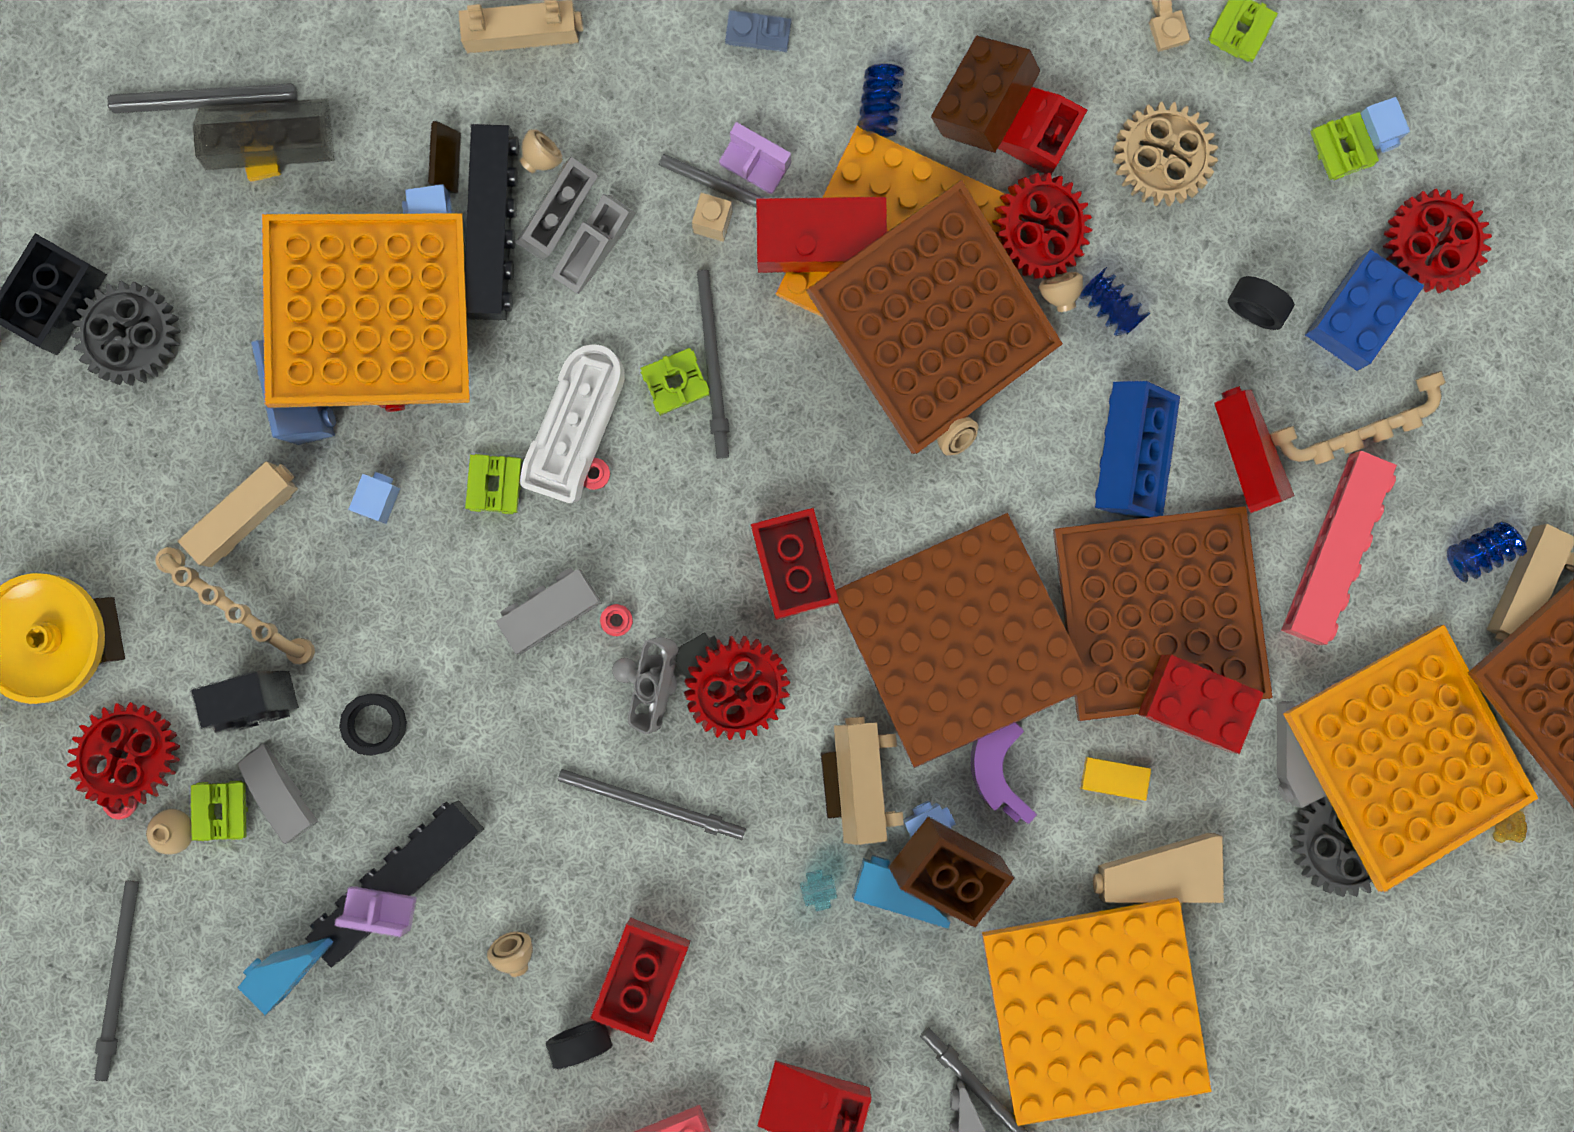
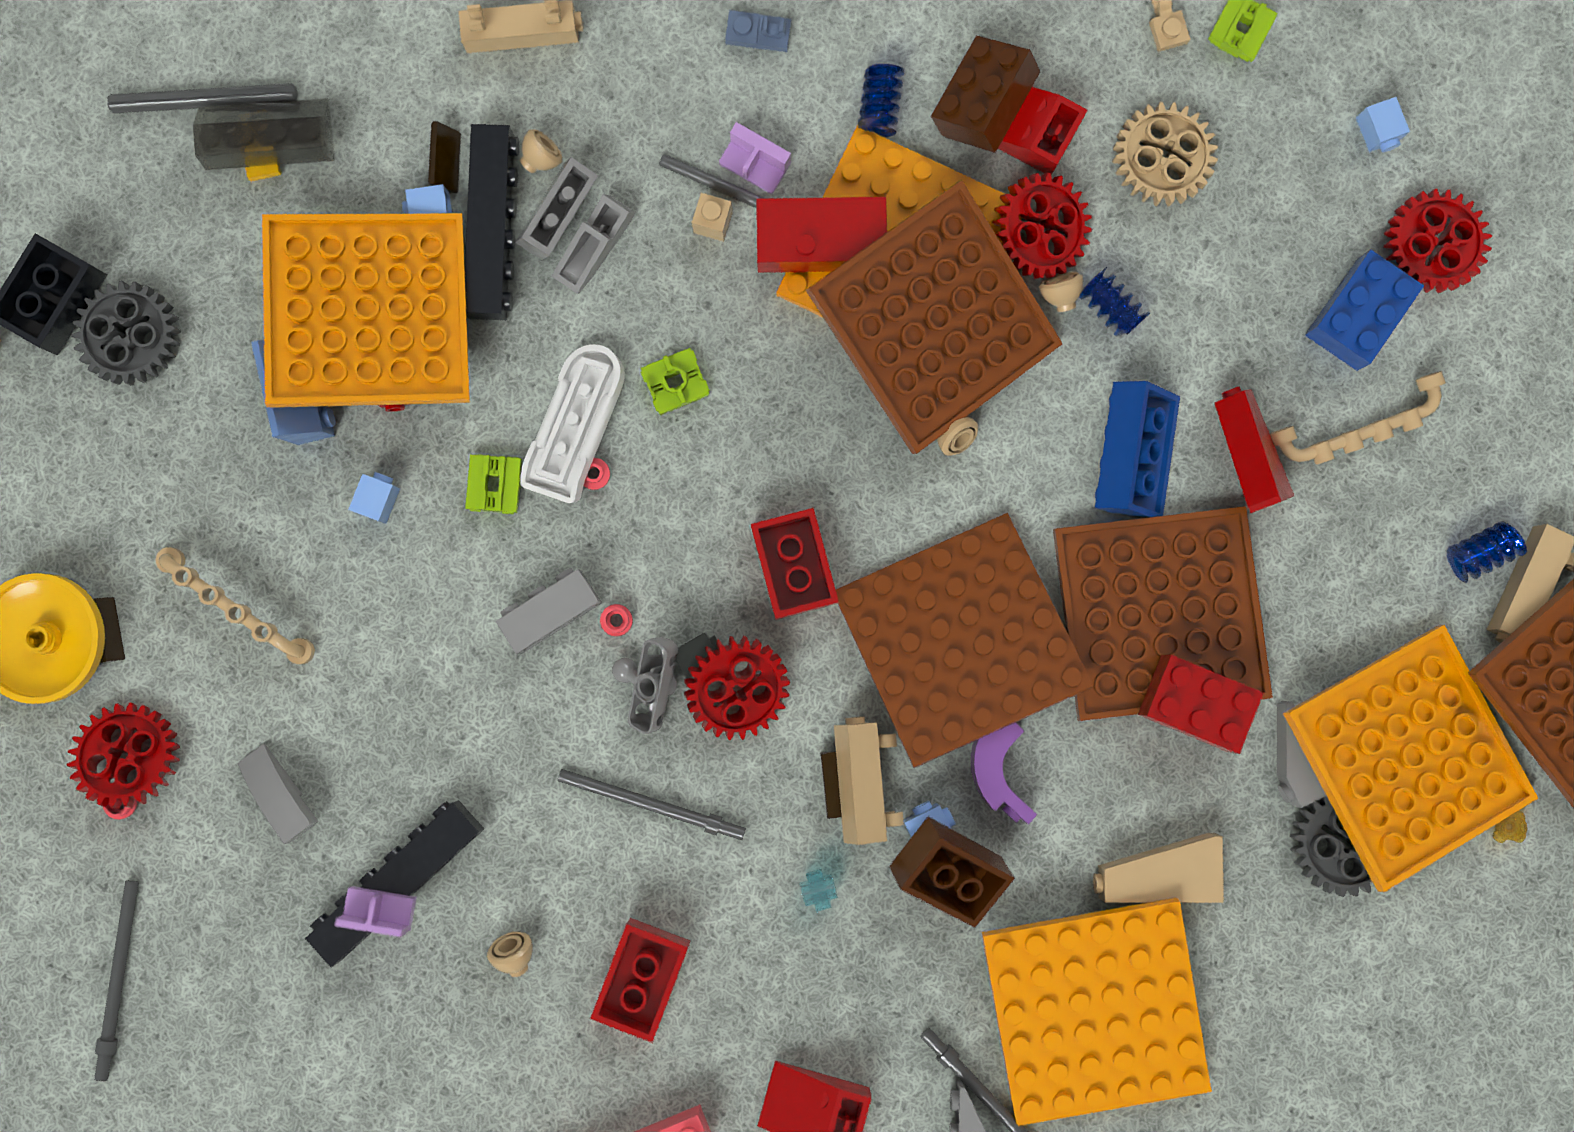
tan brick [146,809,192,855] -> none
tan brick [177,461,298,567] -> none
black brick [191,671,299,733] -> none
lime piece [191,780,248,841] -> none
dark azure slope [237,938,333,1015] -> none
black tyre [339,693,407,756] -> none
black tyre [546,1021,613,1069] -> none
dark grey bar [697,270,730,459] -> none
dark azure slope [852,855,950,929] -> none
yellow tile [1080,757,1151,801] -> none
black tyre [1227,276,1295,330] -> none
coral brick [1281,450,1397,645] -> none
lime piece [1310,112,1379,180] -> none

